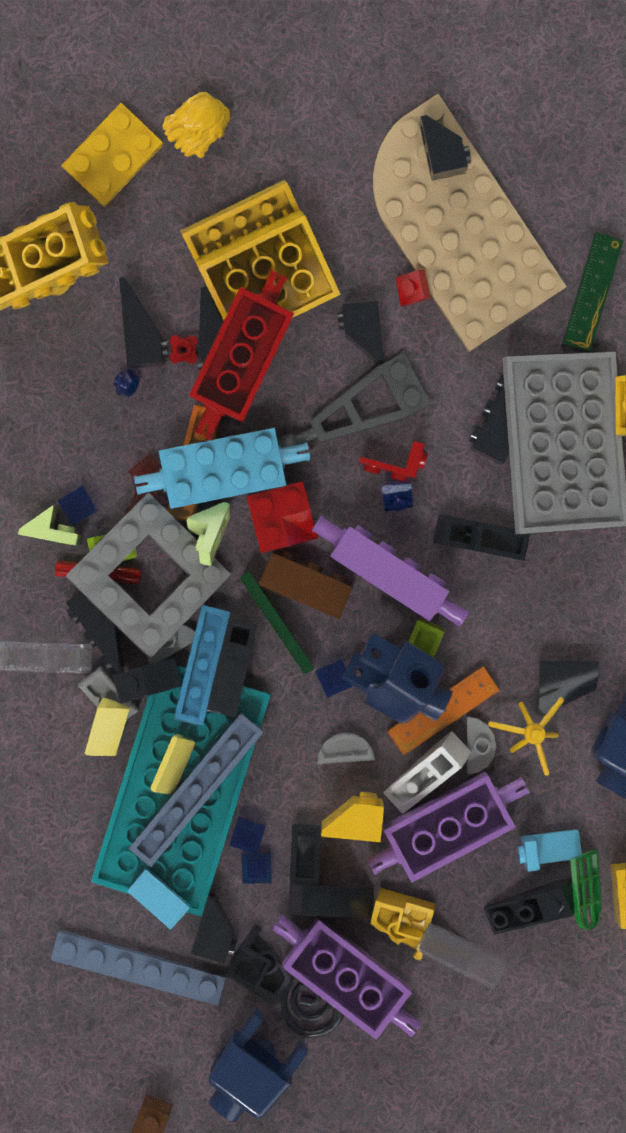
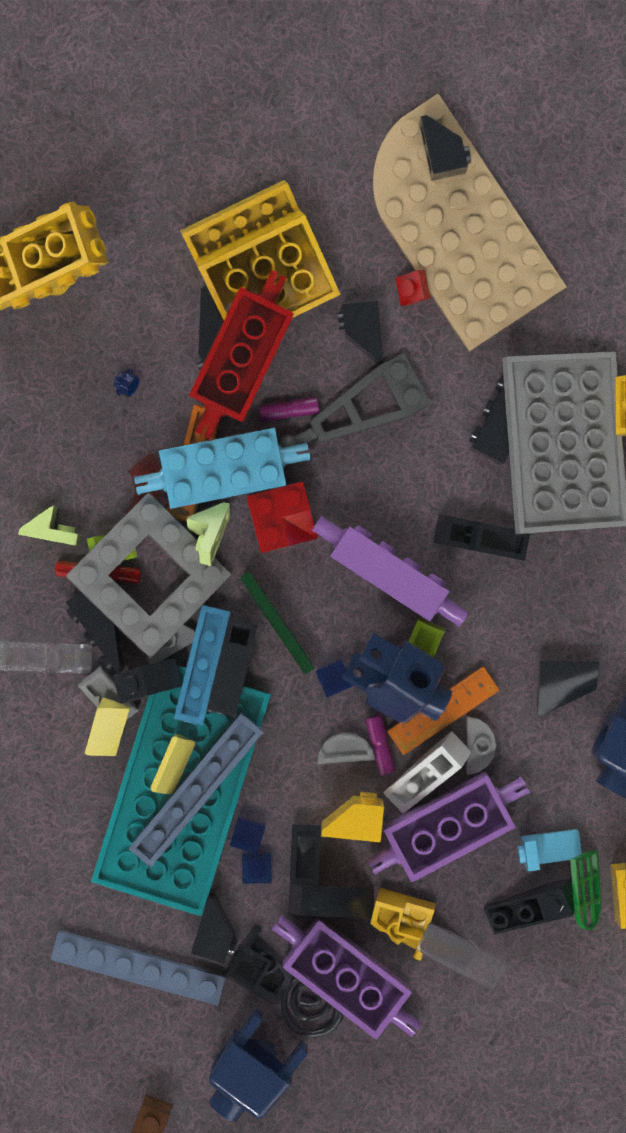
clear blue plate [58,486,98,526] -> none
yellow plate [61,103,164,207] -> none
black slope [119,277,169,369] -> none
medium azure tile [127,867,191,930] -> none
yellow hair [162,92,231,158] -> none
red plate [169,335,198,364] -> none
reddish brown brick [259,550,353,619] -> none
red bracket [359,441,428,483] -> none
clear blue plate [381,480,413,512] -> none
yellow plant [488,697,564,776] -> none
dark green tile [561,232,624,353] -> none
none -> magenta piece [259,396,319,422]
none -> magenta piece [365,715,396,775]

